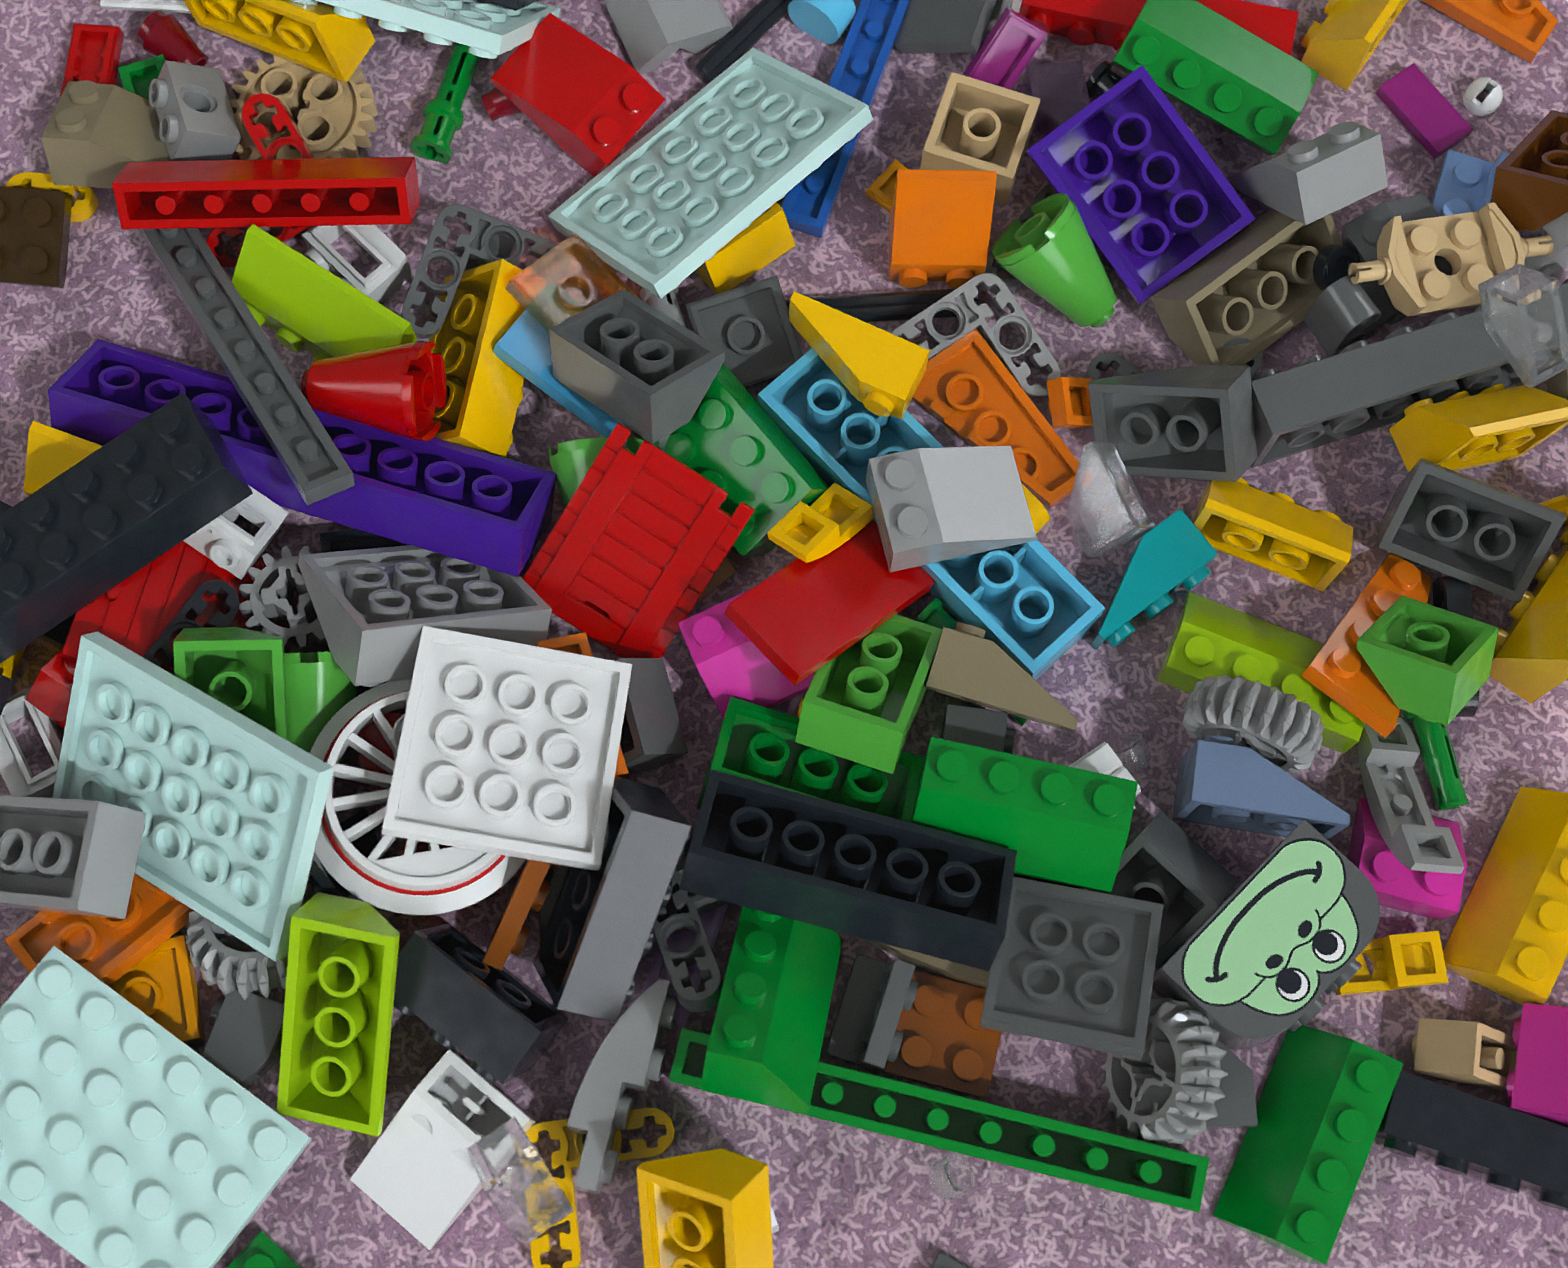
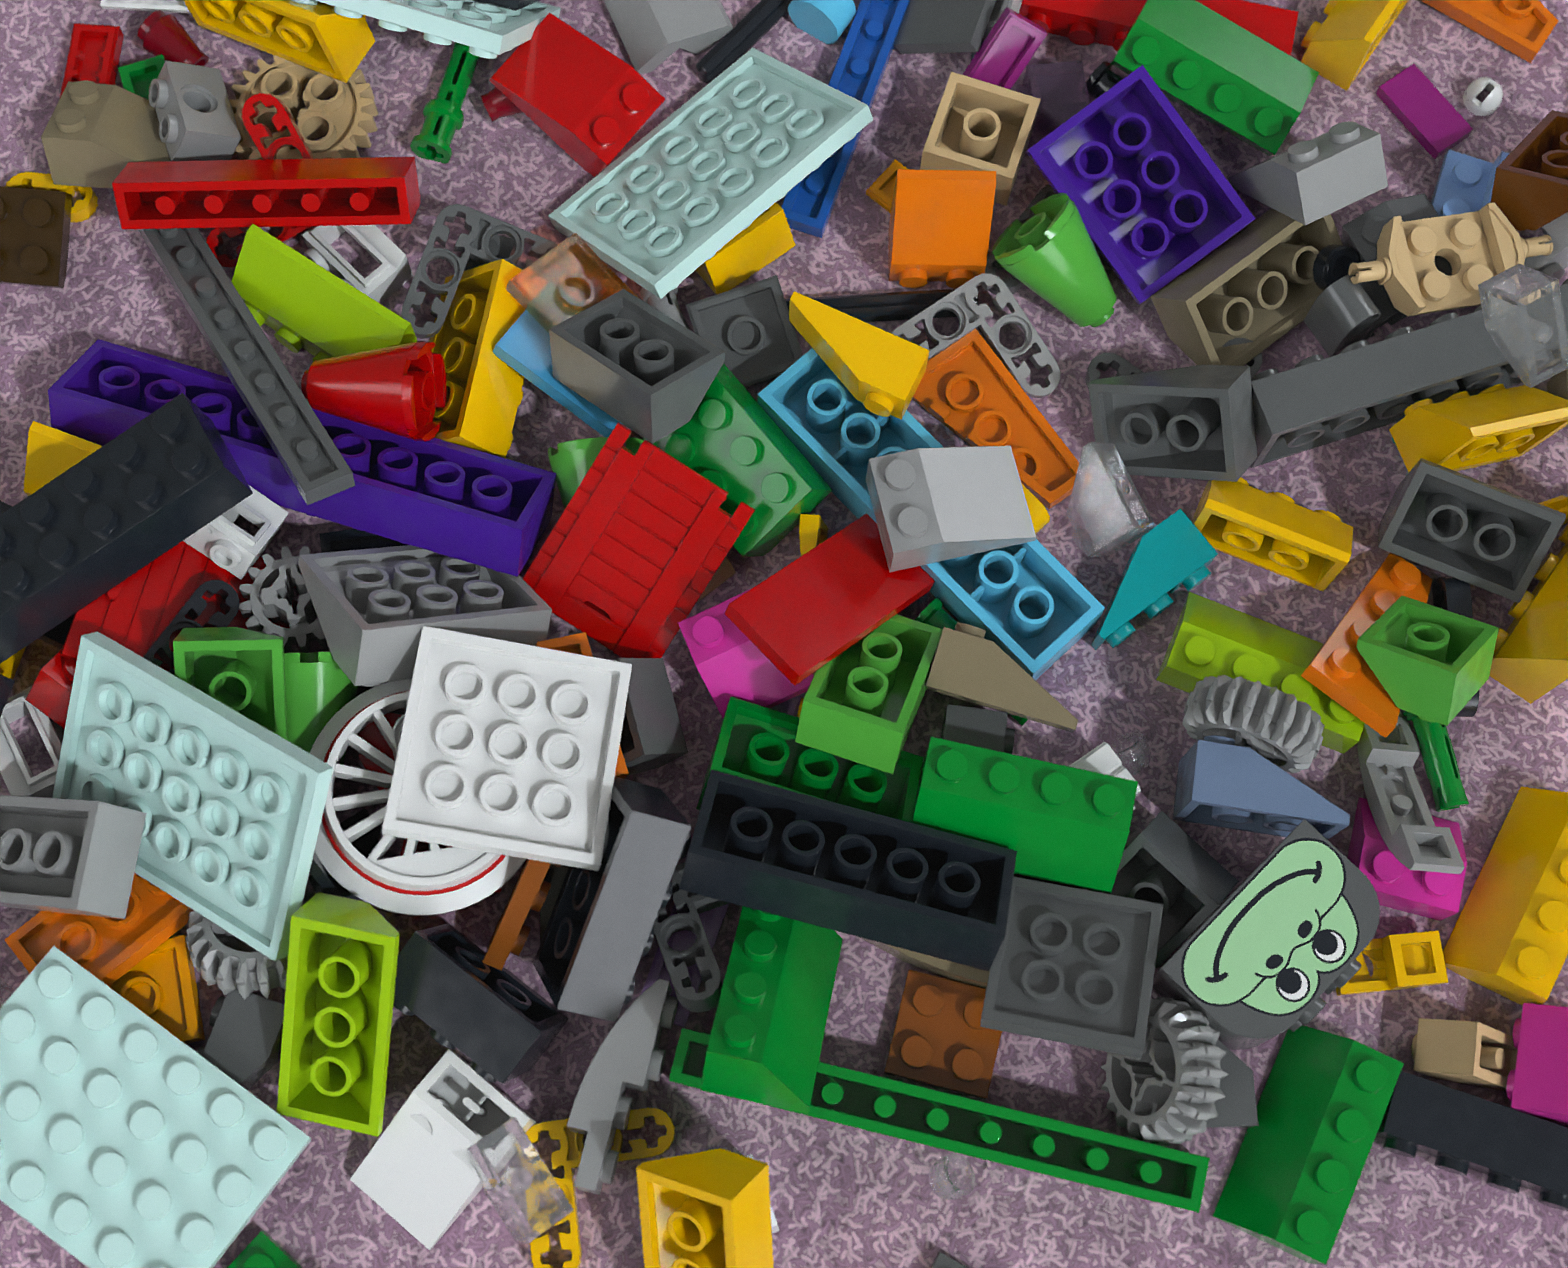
yellow slope [767,482,874,563] -> none
dark grey bracket [826,955,919,1071] -> none
orange plate [1047,377,1093,429] -> none

